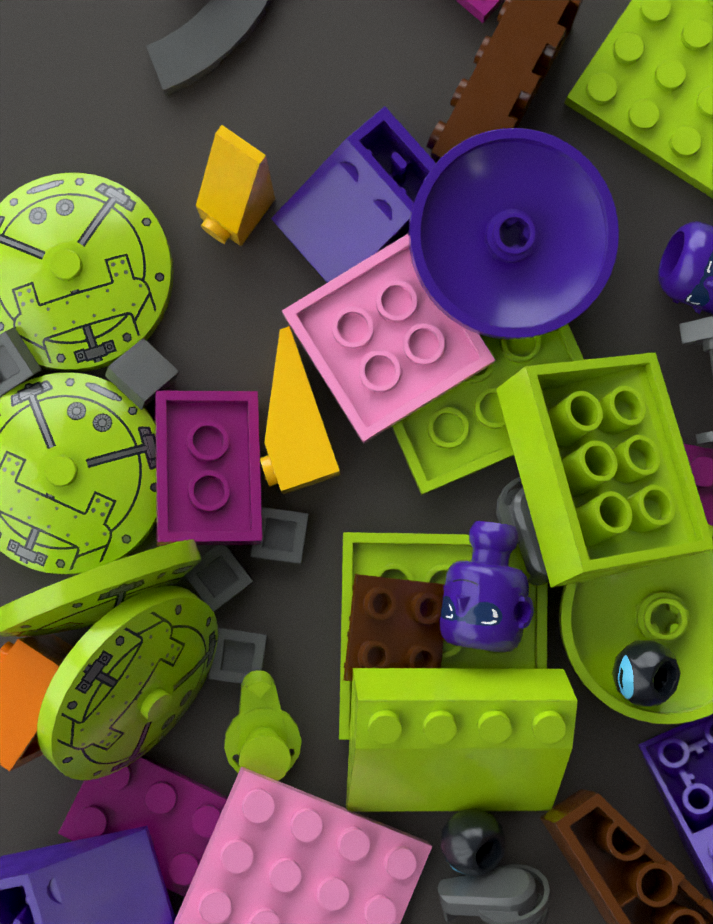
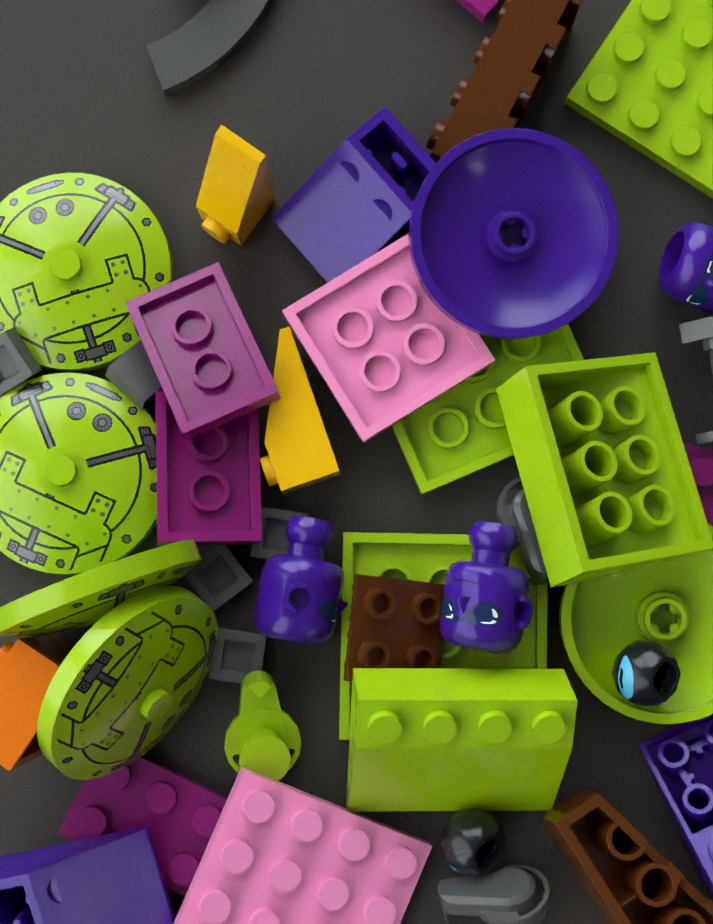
none -> magenta plate [125,262,281,441]
none -> dark purple piece [254,516,348,645]

